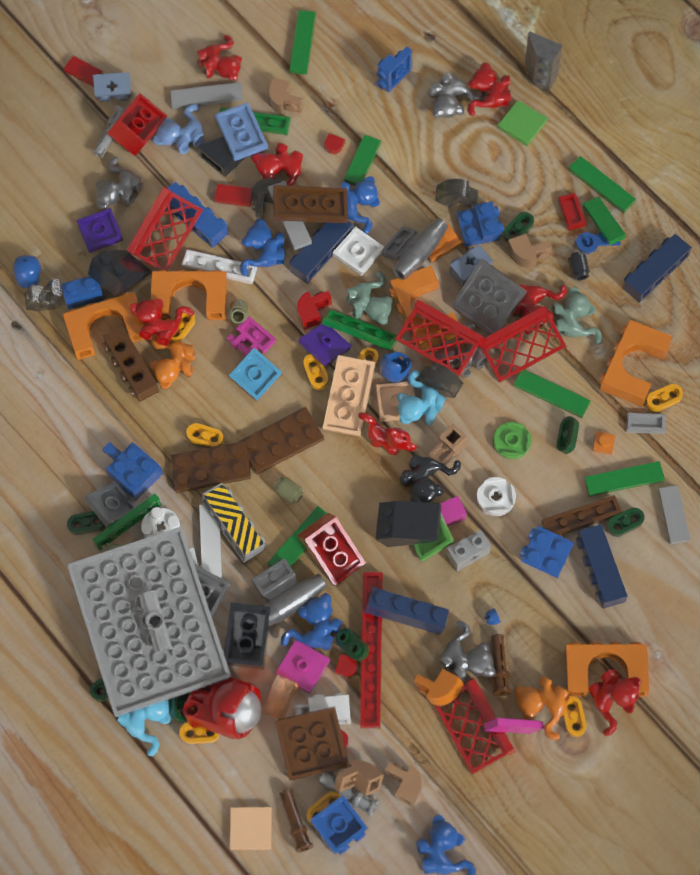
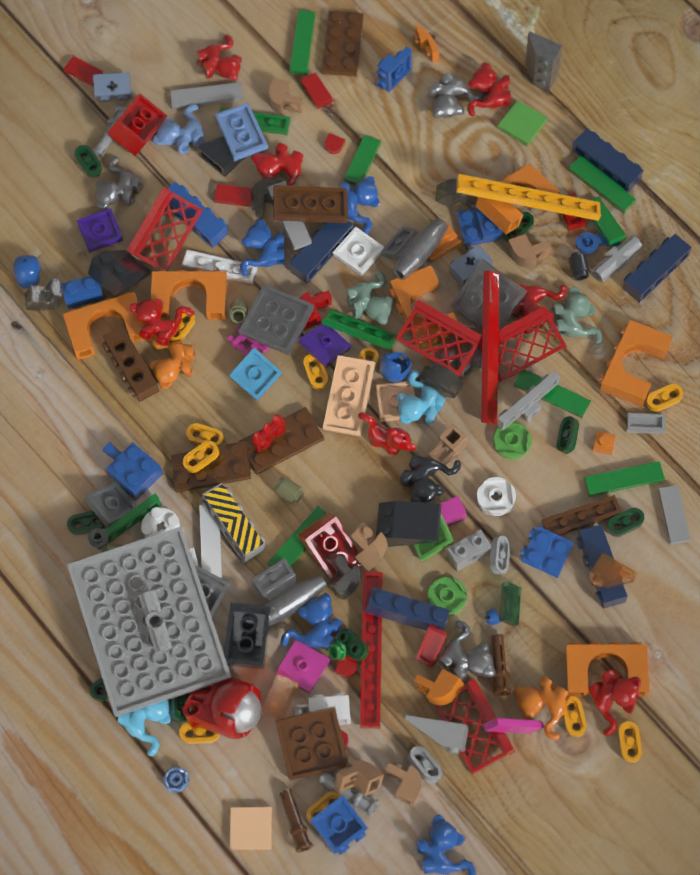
none -> dark green plate [74,145,102,177]
none -> dark grey plate [88,528,108,548]
none -> medium blue plate [163,767,189,793]
none -> light orange plate [183,441,219,473]
none -> flat silver plate [238,284,315,356]
none -> red plate [252,414,286,453]
none -> red tile [300,72,333,109]
none -> reddish brown plate [322,11,364,77]
none -> clear smoke brick [326,553,360,600]
none -> green plate [328,640,346,661]
none -> medium nougat brick [350,522,388,571]
none -> light grey slope [405,715,468,754]
none -> light grey plate [408,746,442,784]
none -> orange slope [413,25,439,62]
none -> red tile [415,624,448,668]
none -> bright green tile [427,577,467,616]
none -> light orange plate [457,174,601,221]
none -> orange arch [475,163,560,234]
none -> red tile [481,270,499,425]
none -> light grey plate [489,536,511,575]
none -> light grey plate [497,371,560,431]
none -> clear green plate [499,582,521,626]
none -> dark blue brick [572,128,643,193]
none -> clear orange slope [589,553,637,588]
none -> light grey piece [591,235,642,283]
none -> light orange plate [618,721,642,763]

